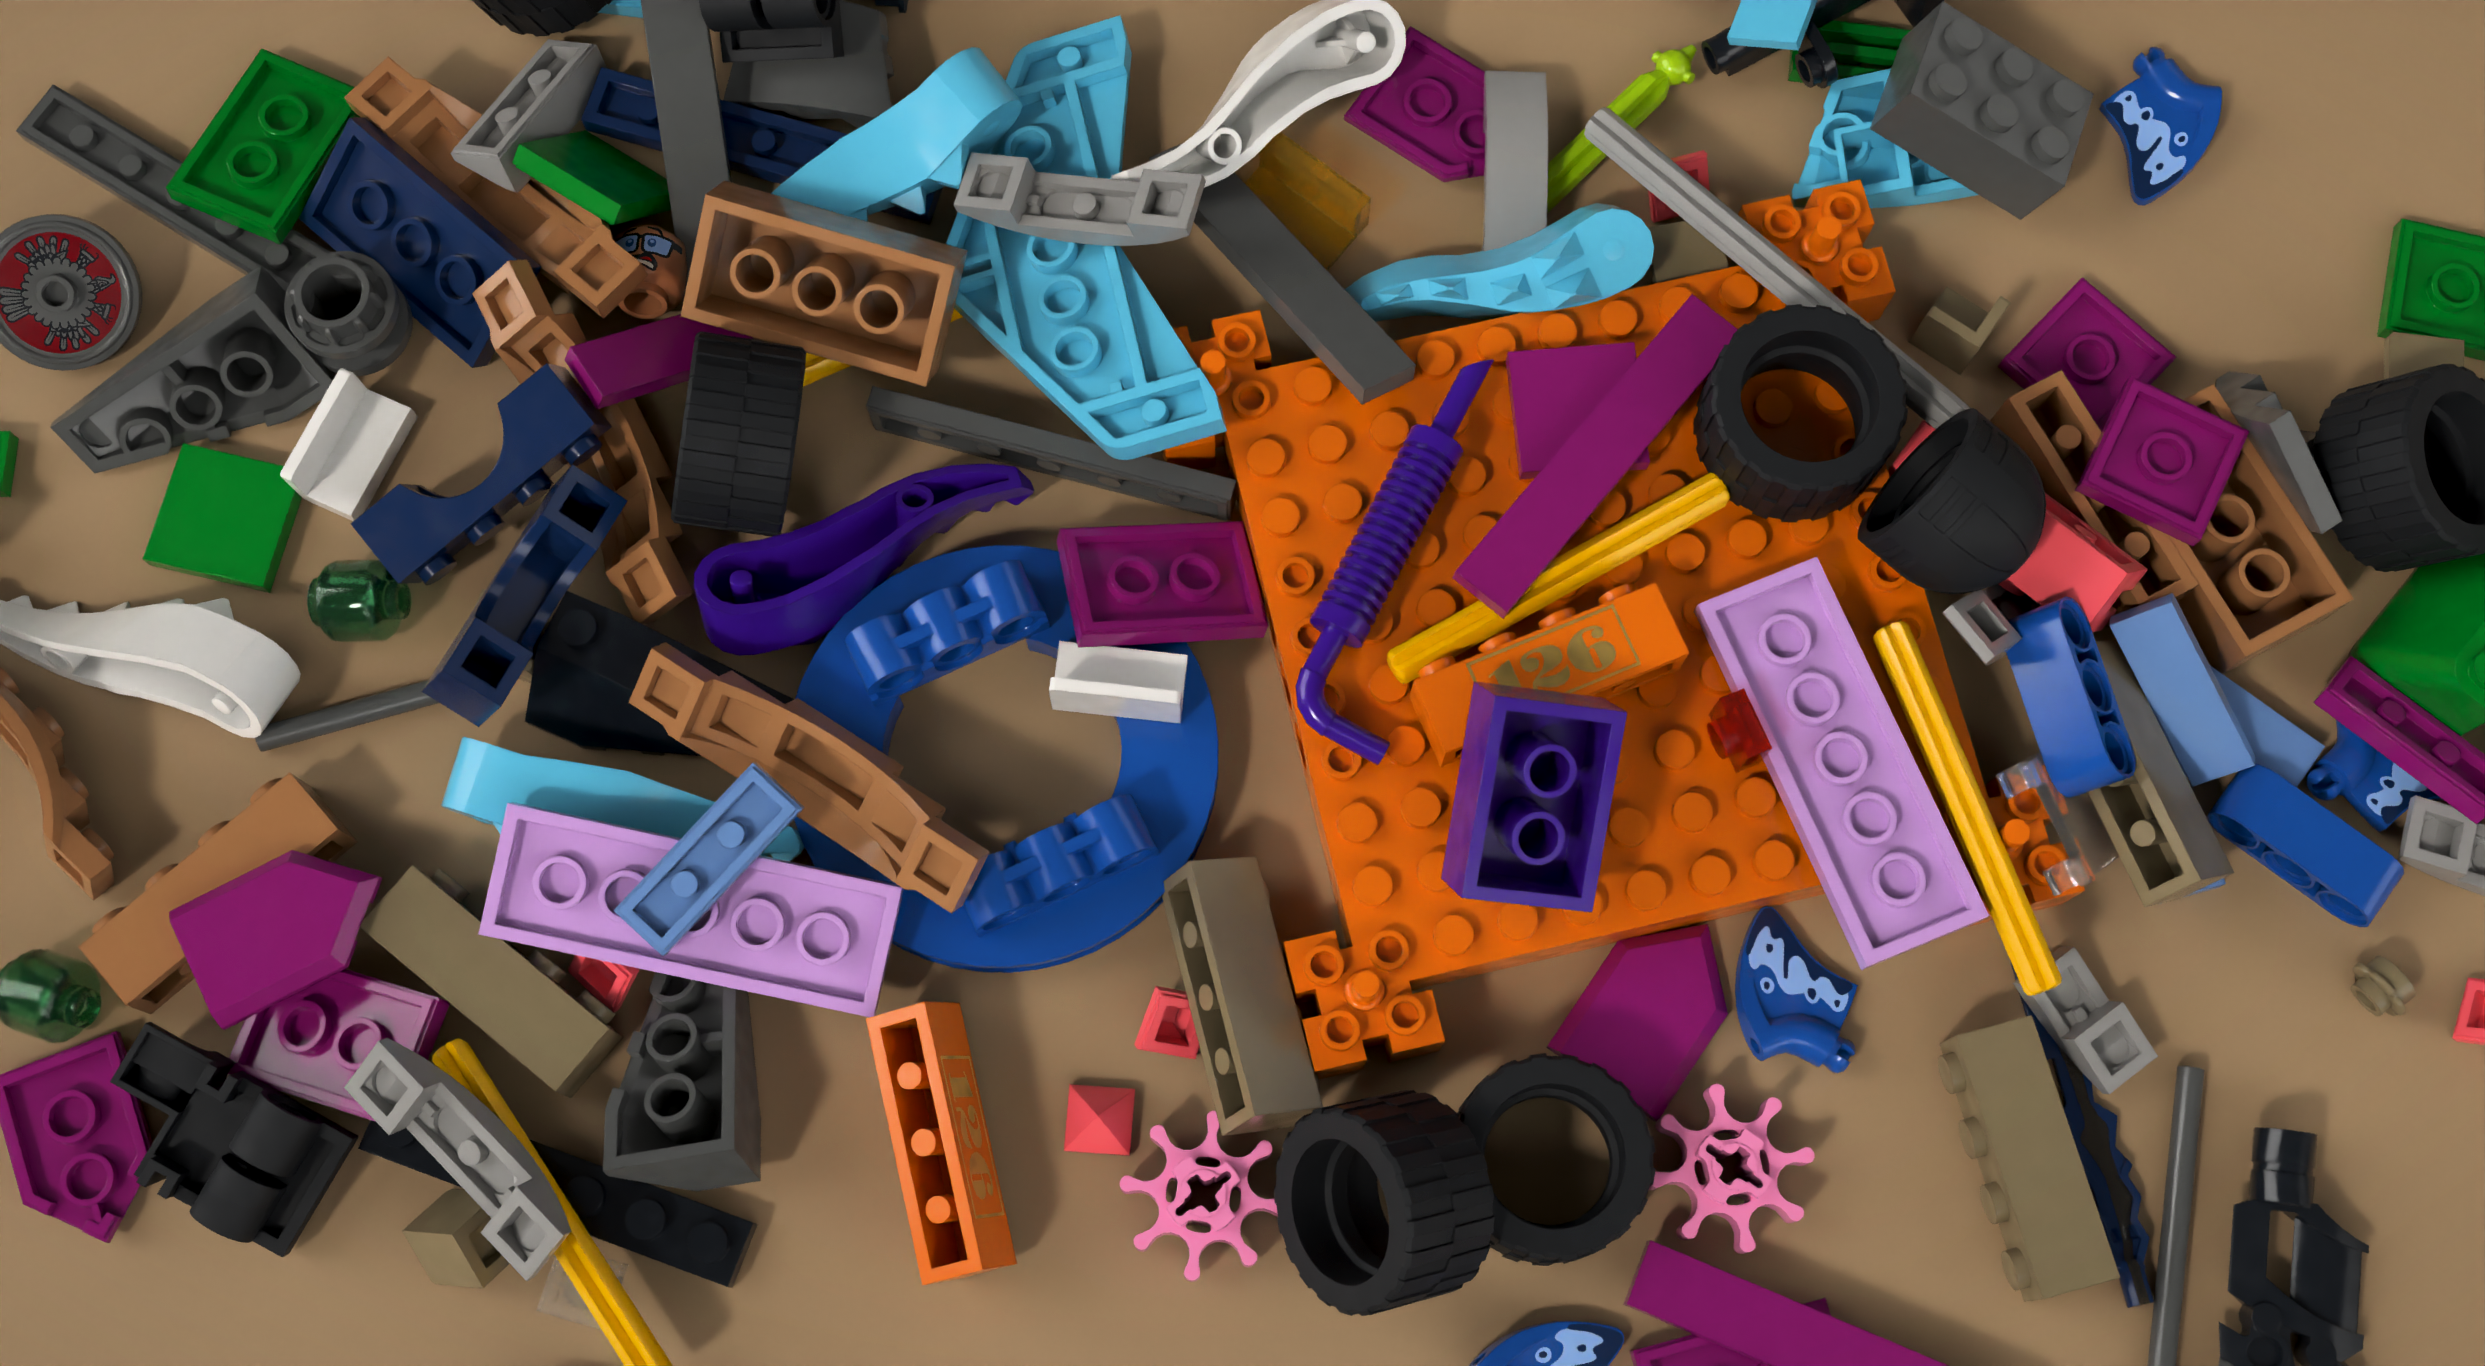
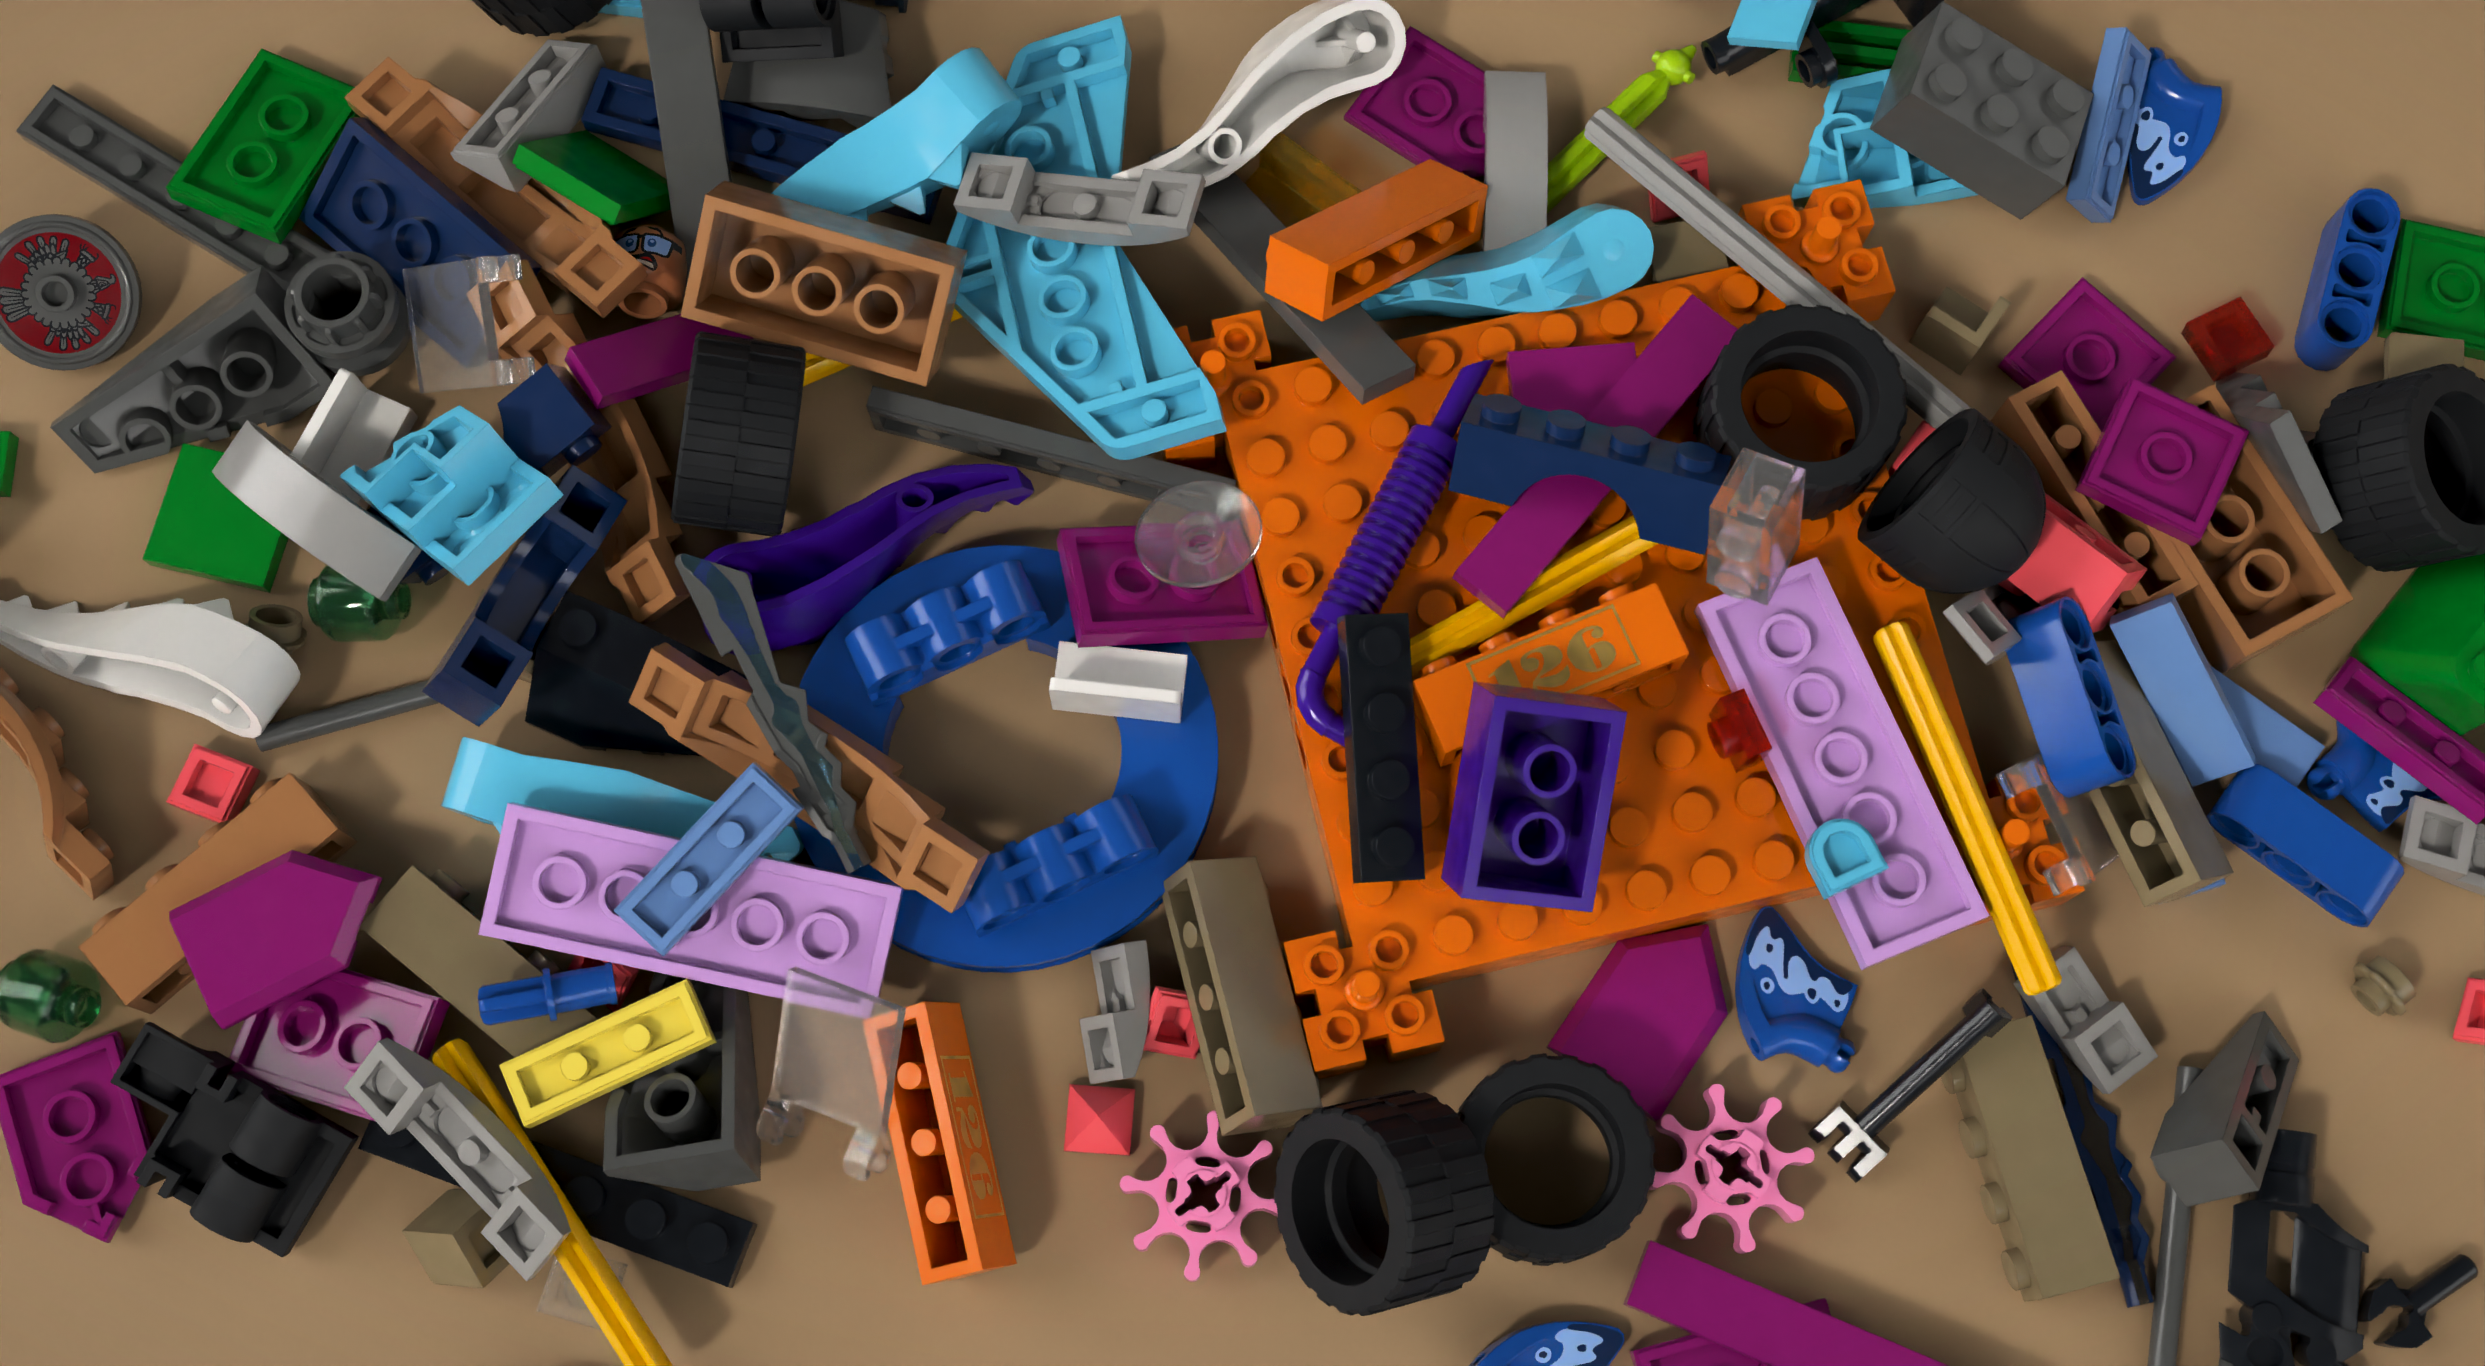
none -> coral tile [166,744,260,824]
none -> light grey slope [211,420,422,602]
none -> dark tan plate [244,604,307,655]
none -> medium azure slope [340,405,564,586]
none -> clear flag [402,254,536,393]
none -> blue axle [478,962,618,1026]
none -> light yellow tile [499,979,717,1129]
none -> dark grey sword [675,553,872,874]
none -> clear flag [756,967,906,1181]
none -> light grey slope [1079,940,1150,1084]
none -> clear dish [1135,481,1263,588]
none -> orange brick [1264,159,1488,322]
none -> black plate [1337,613,1425,884]
none -> dark blue arch [1448,393,1732,555]
none -> clear brick [1706,447,1806,605]
none -> medium azure tile [1804,819,1889,900]
none -> black hinge [1808,988,2012,1183]
none -> medium blue tile [2066,27,2152,223]
none -> dark grey slope [2150,1011,2299,1207]
none -> clear red plate [2181,297,2274,382]
none -> blue beam [2294,188,2400,371]
none -> black bar [2358,1254,2478,1348]

